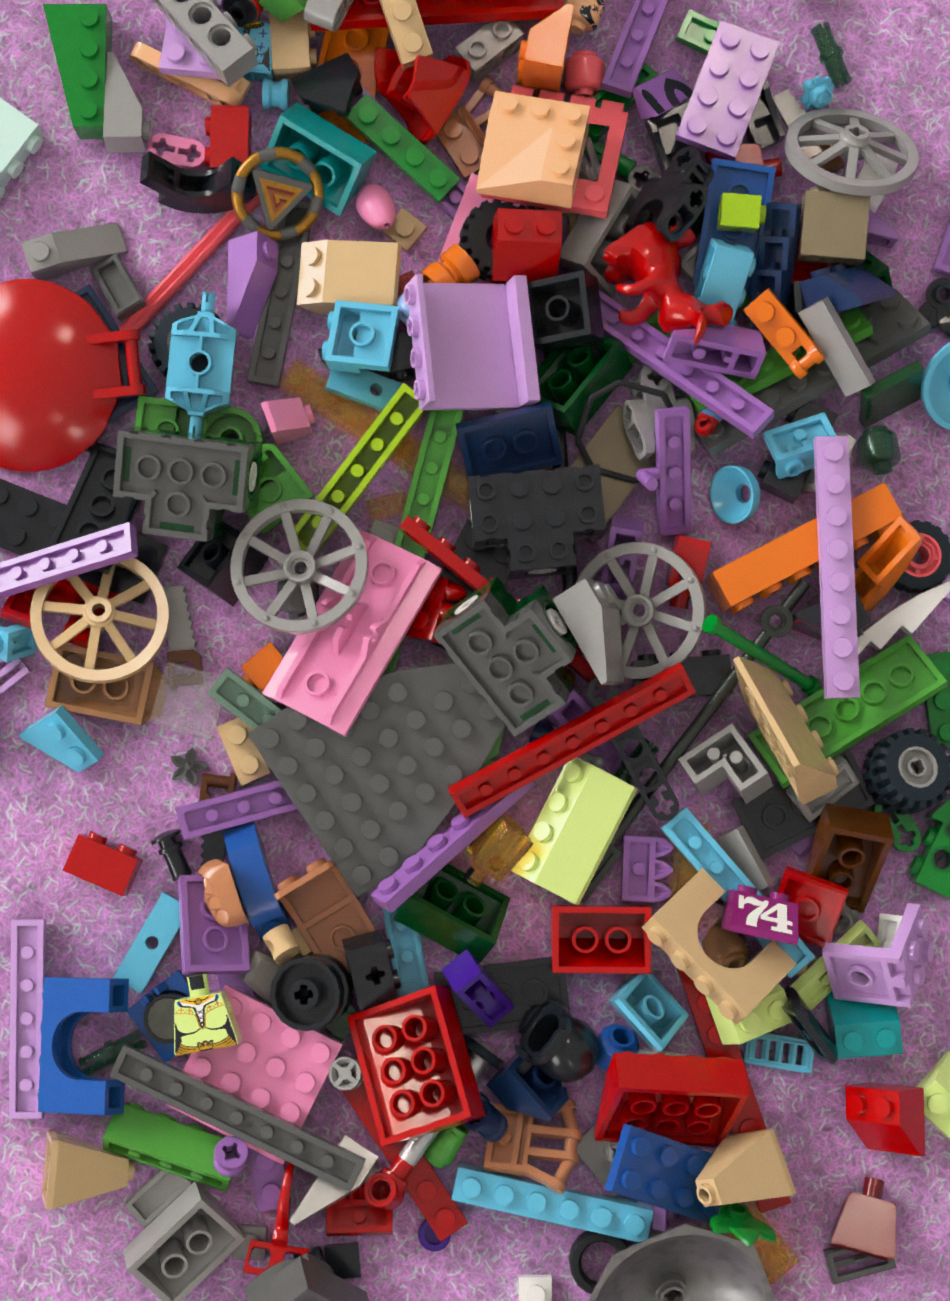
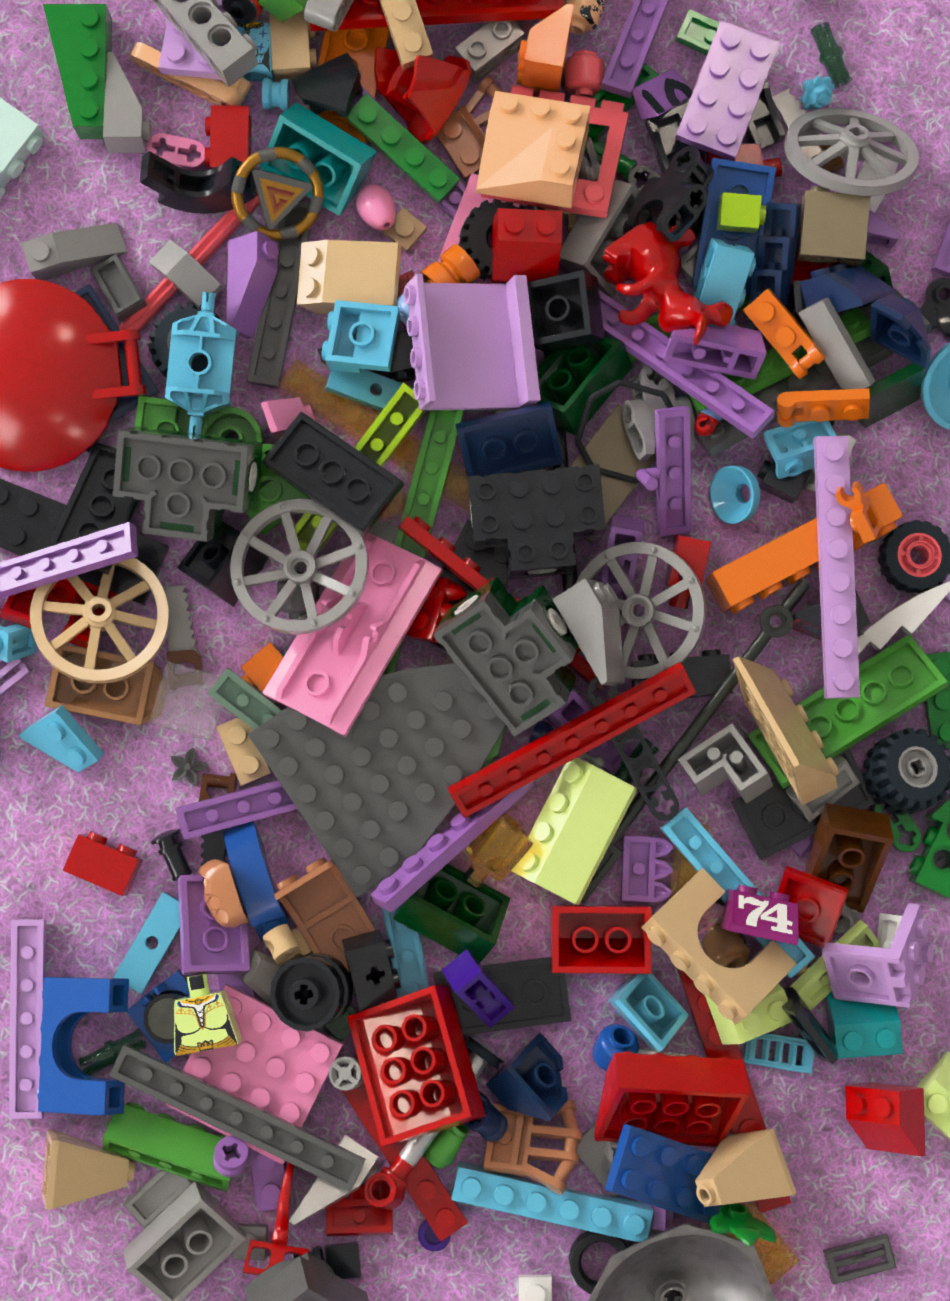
black tile [515,1000,600,1083] -> none
green bar [702,614,820,695] -> none
light grey tile [714,825,774,891] -> none
torso [828,1177,896,1262] -> none
orange slope [855,515,924,611] -> none
clear green head [856,425,901,475] -> none
none -> light grey slope [149,240,224,308]
none -> black tile [261,412,405,536]
none -> orange plate [777,388,870,427]
none -> orange plate [836,481,882,543]
none -> dark blue slope [870,294,931,369]

